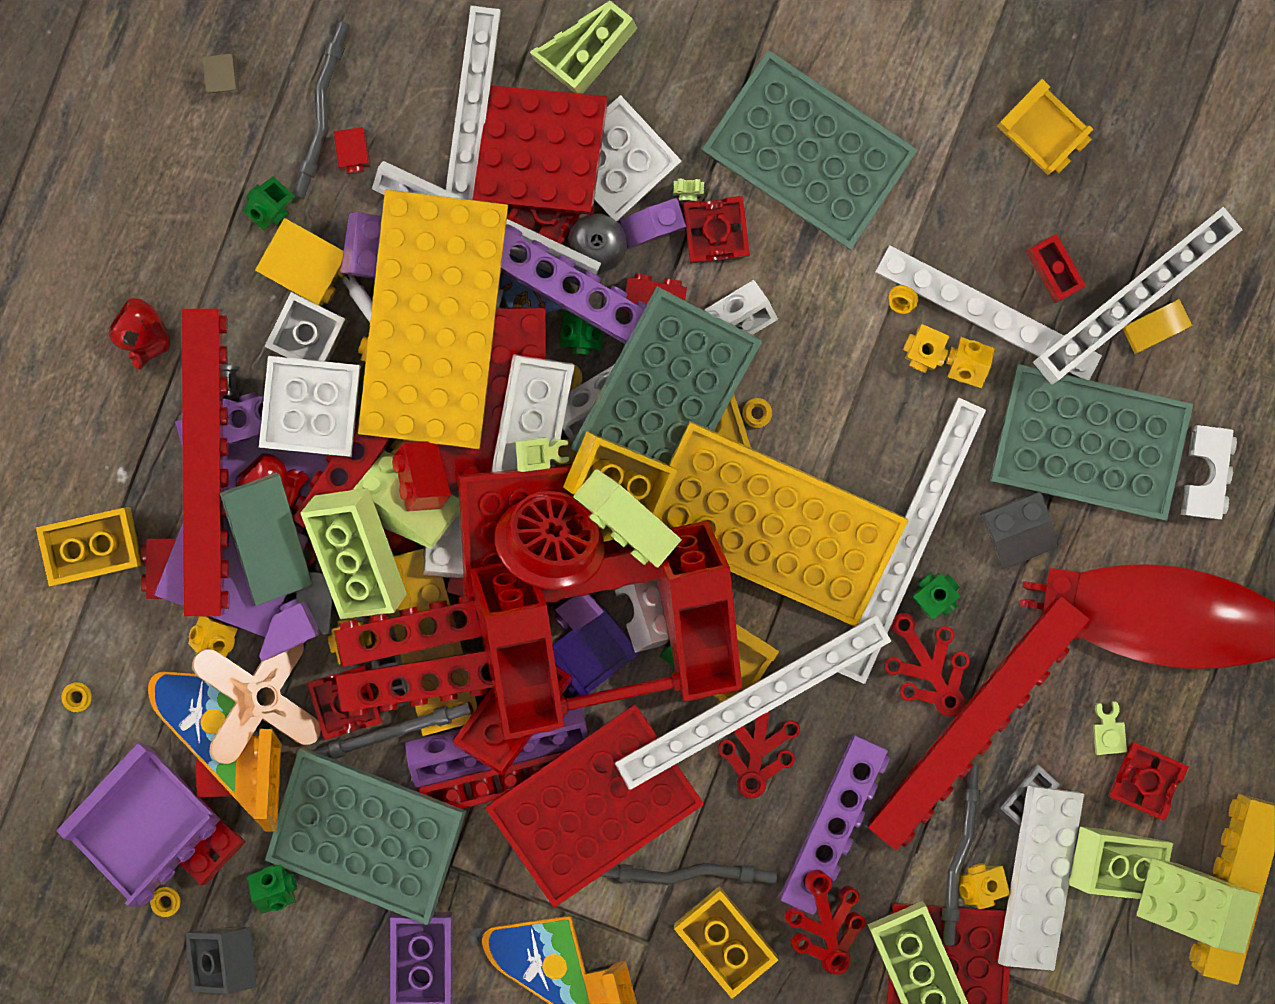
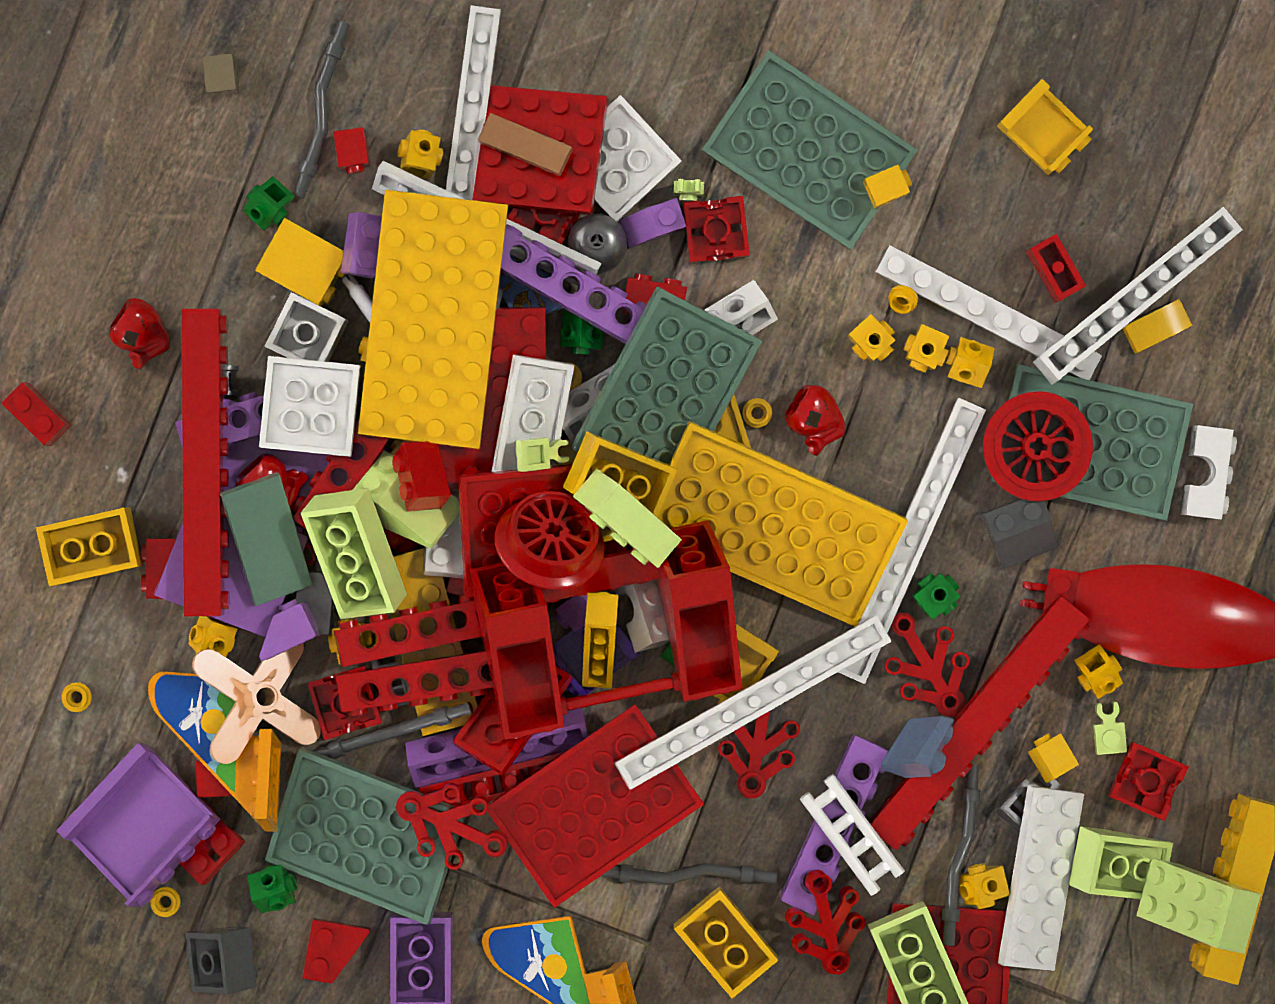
yellowish green wedge [530,1,637,94] -> none
none -> red brick [1,382,72,446]
none -> red wing [302,918,370,984]
none -> red plant [396,783,508,870]
none -> yellow brick [397,129,443,180]
none -> medium nougat tile [478,113,573,176]
none -> yellow brick [582,592,618,689]
none -> red piece [785,385,846,457]
none -> white bar [800,774,905,896]
none -> yellow brick [847,314,895,362]
none -> yellow brick [863,165,912,209]
none -> sand blue slope [881,716,954,778]
none -> red piece [983,391,1093,501]
none -> yellow brick [1028,733,1079,783]
none -> yellow brick [1074,644,1123,699]

